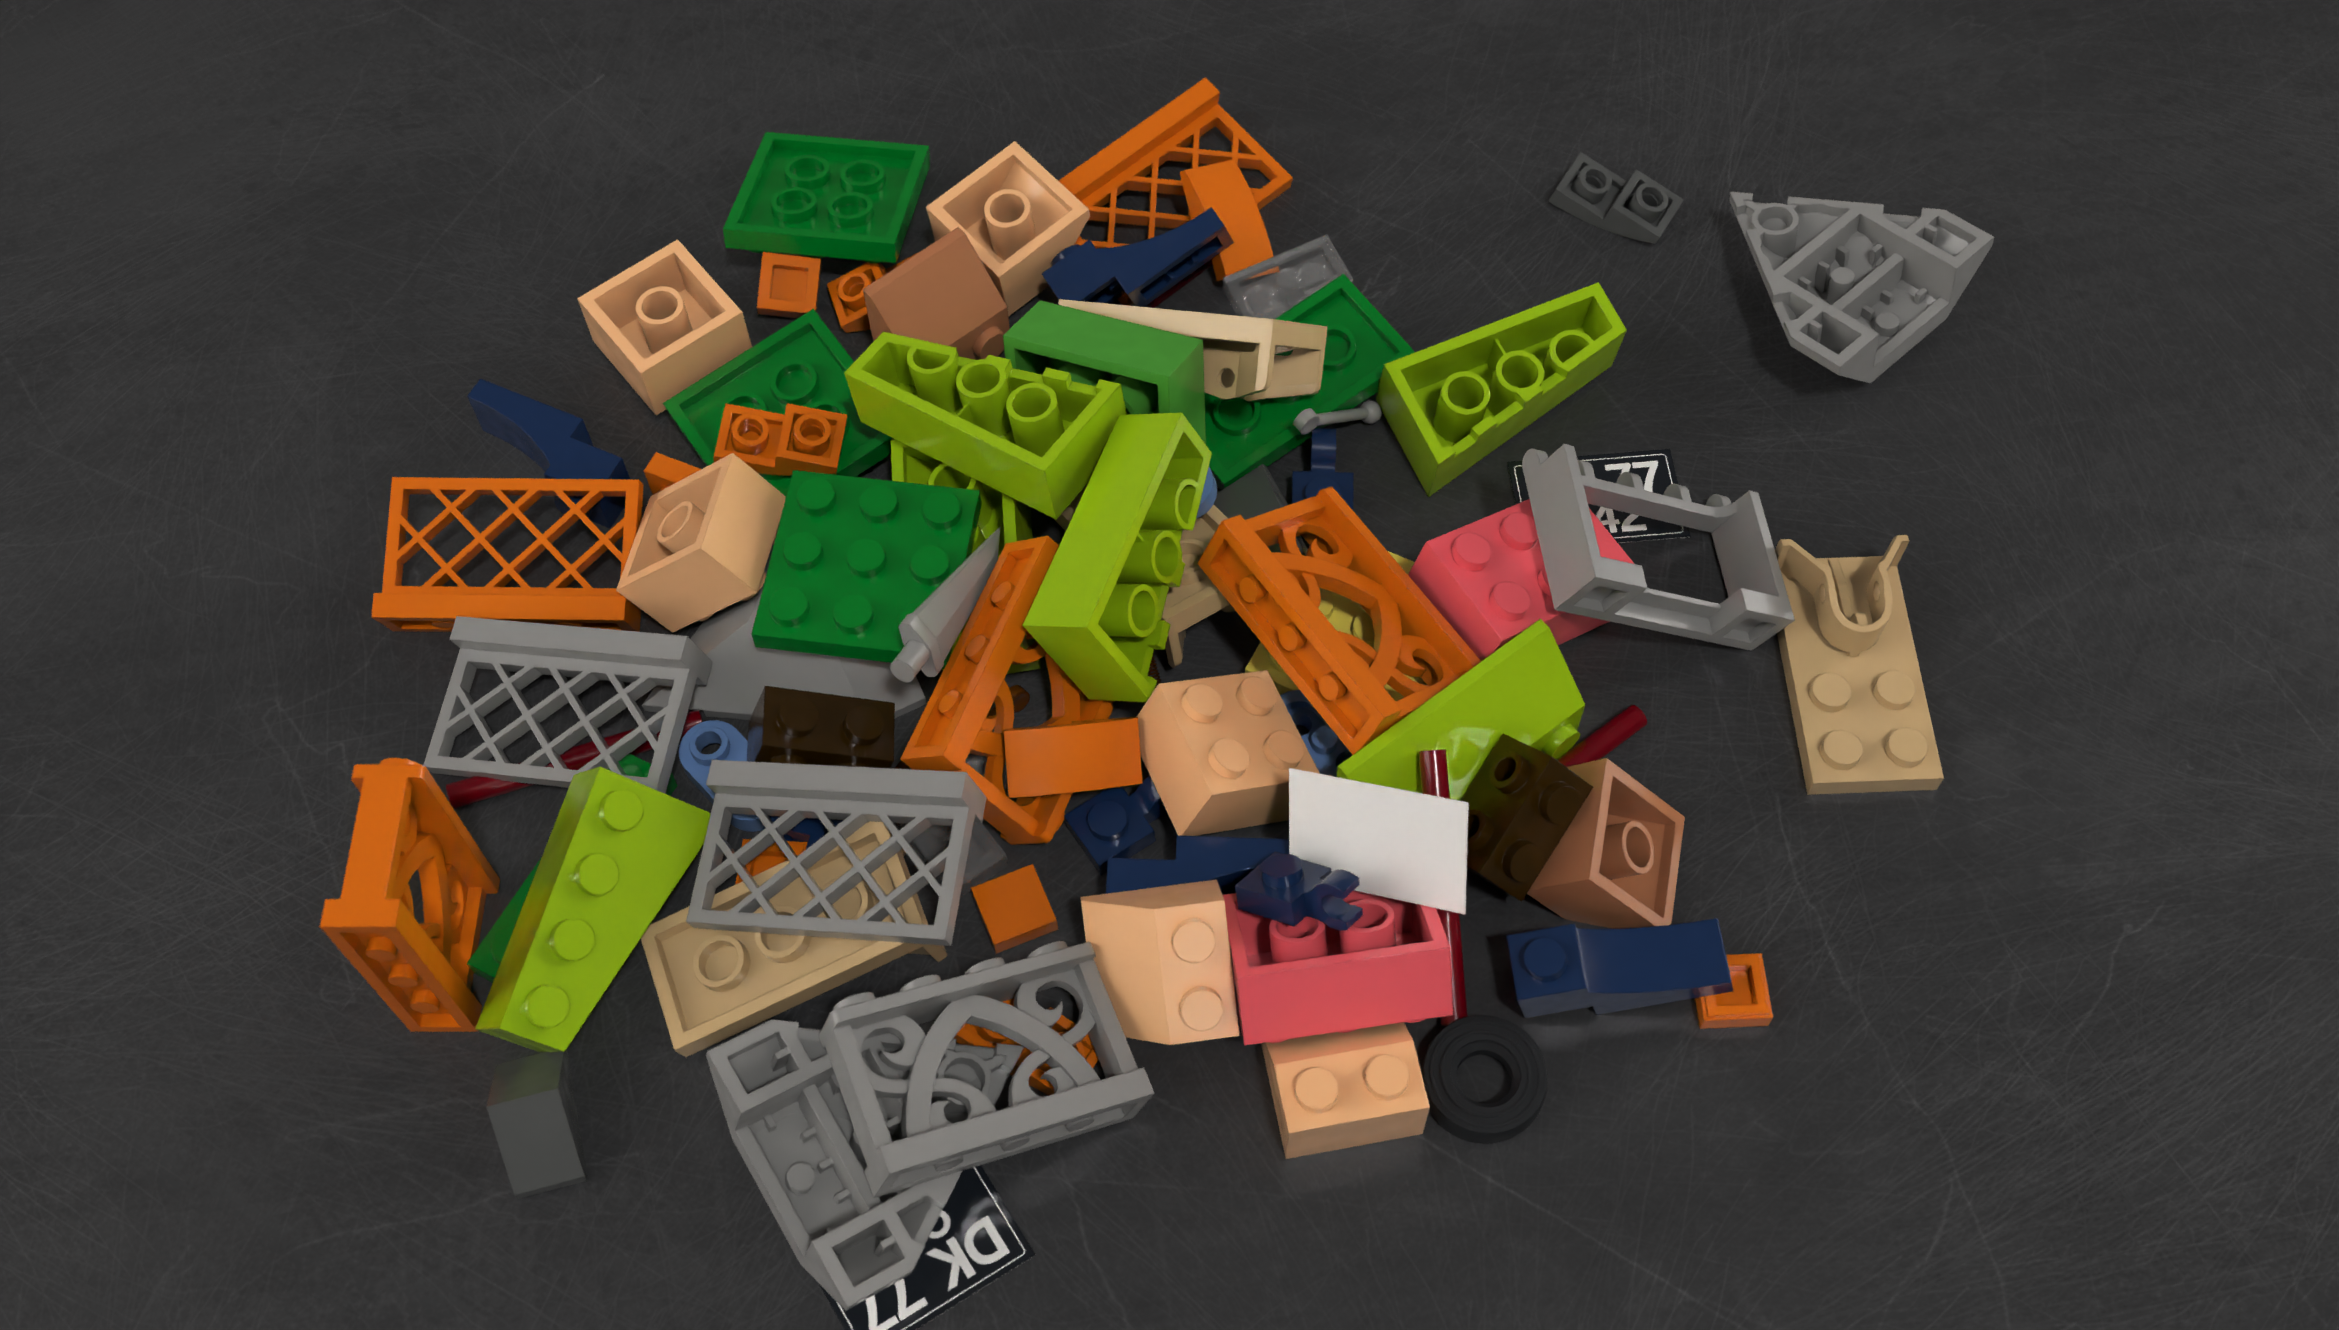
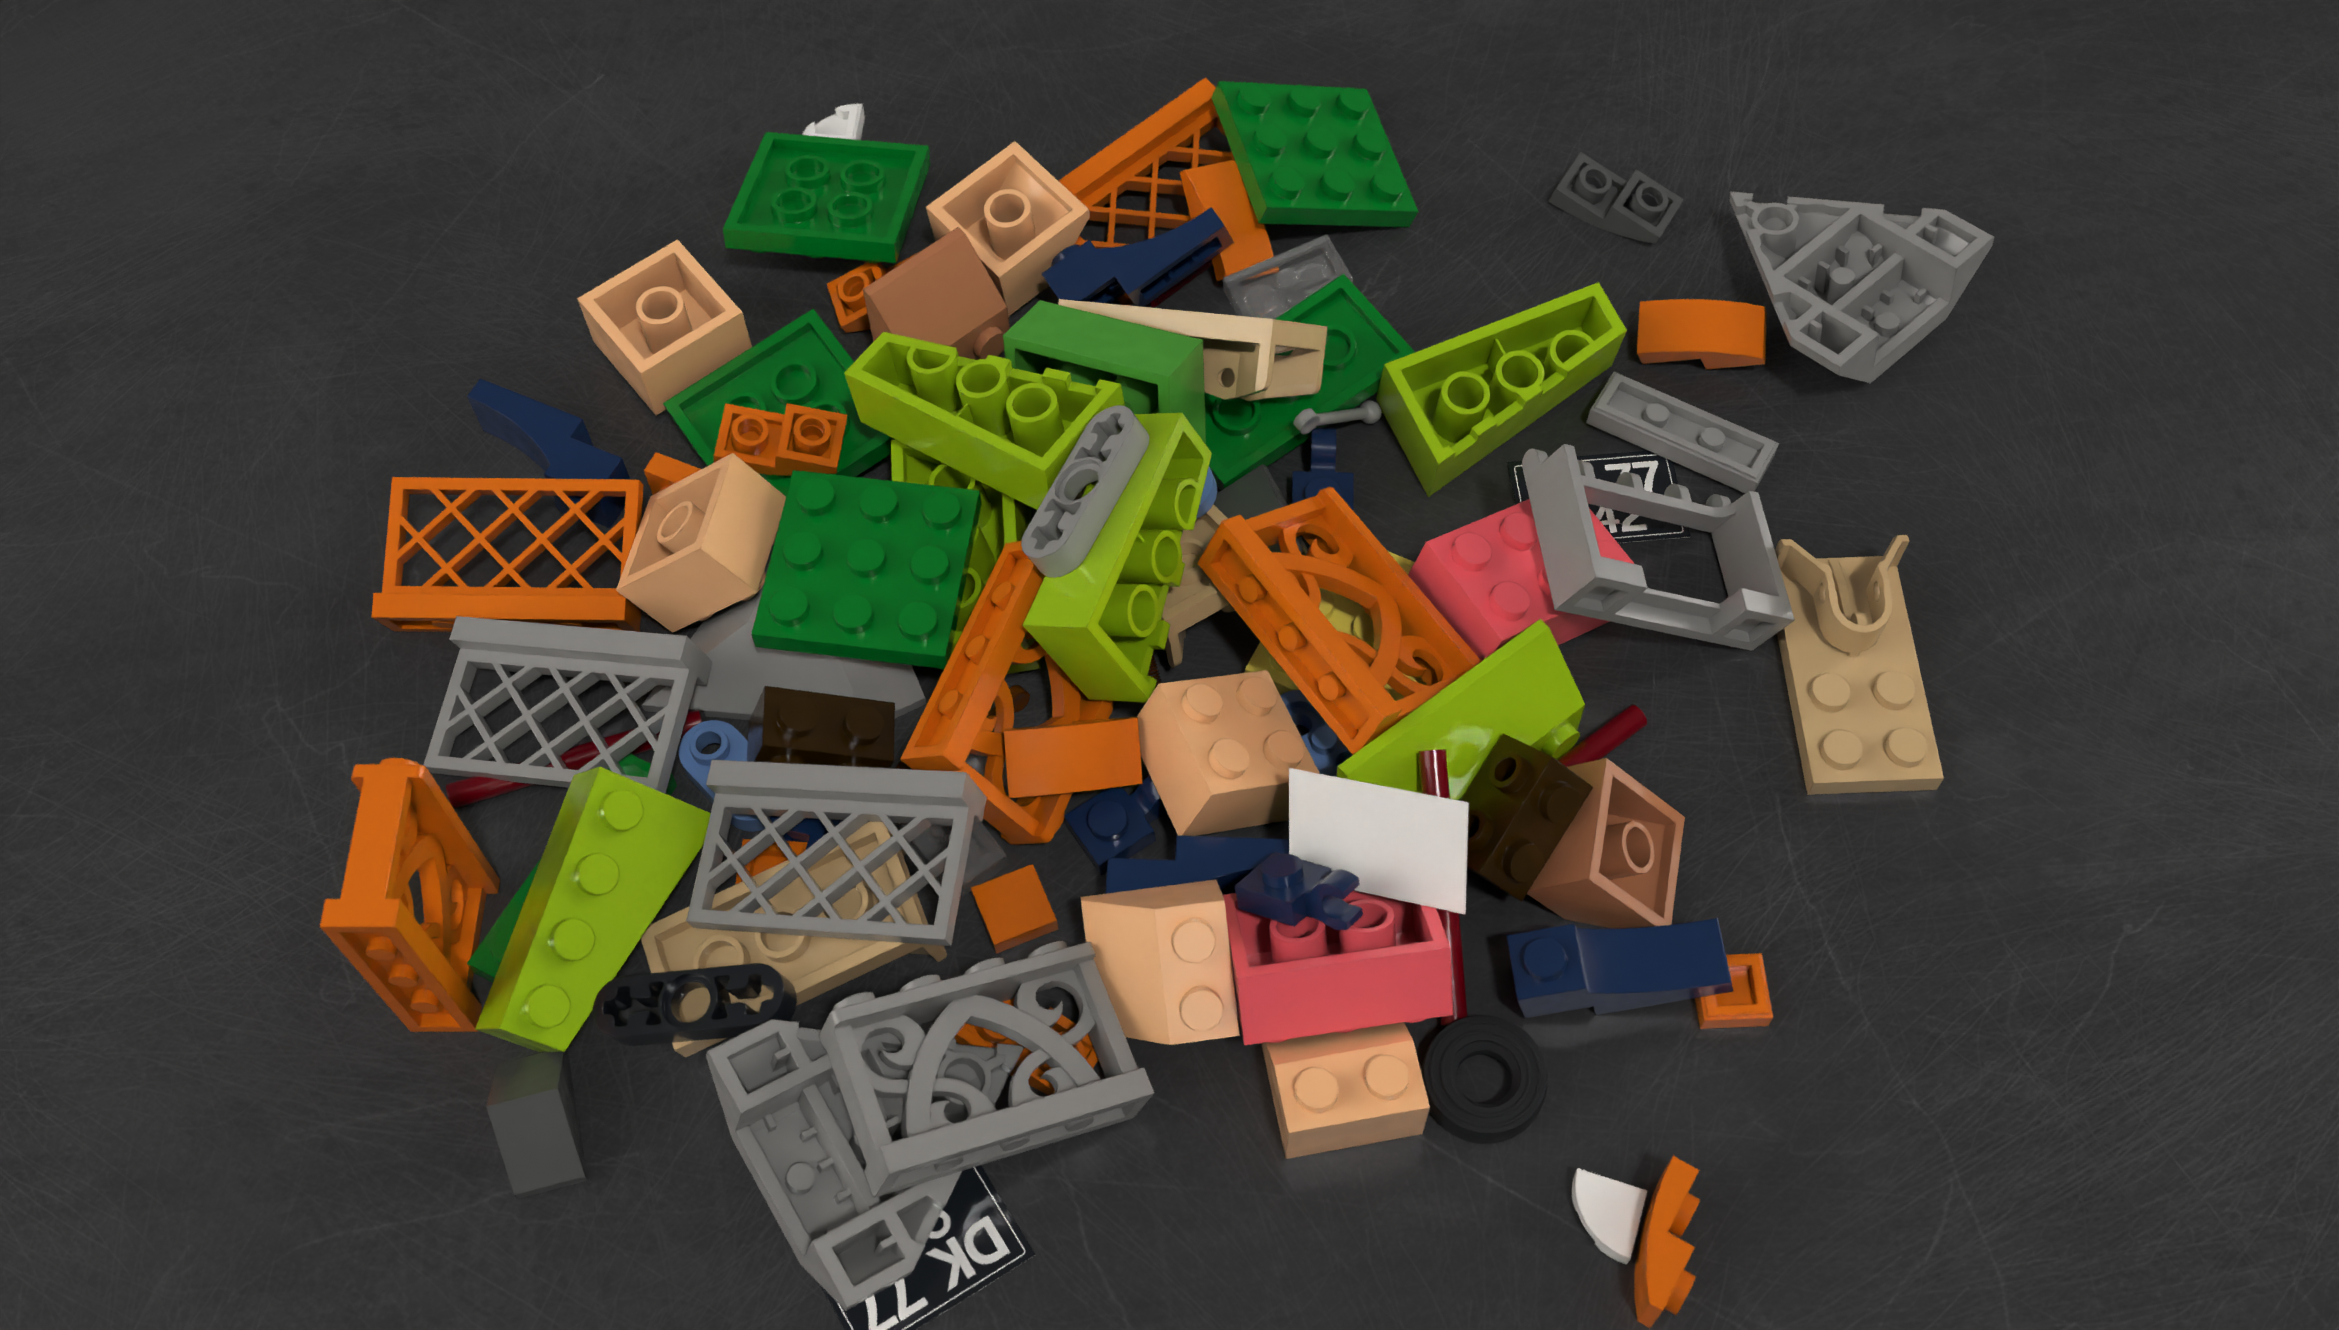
orange plate [757,252,822,318] -> none
light grey bar [890,526,1001,682] -> none
none -> black beam [593,963,797,1046]
none -> white tile [802,104,865,140]
none -> light grey beam [1021,405,1149,578]
none -> green plate [1211,81,1418,227]
none -> white tile [1572,1168,1647,1265]
none -> light grey tile [1586,372,1779,493]
none -> orange slope [1634,1156,1701,1328]
none -> orange slope [1637,299,1767,370]

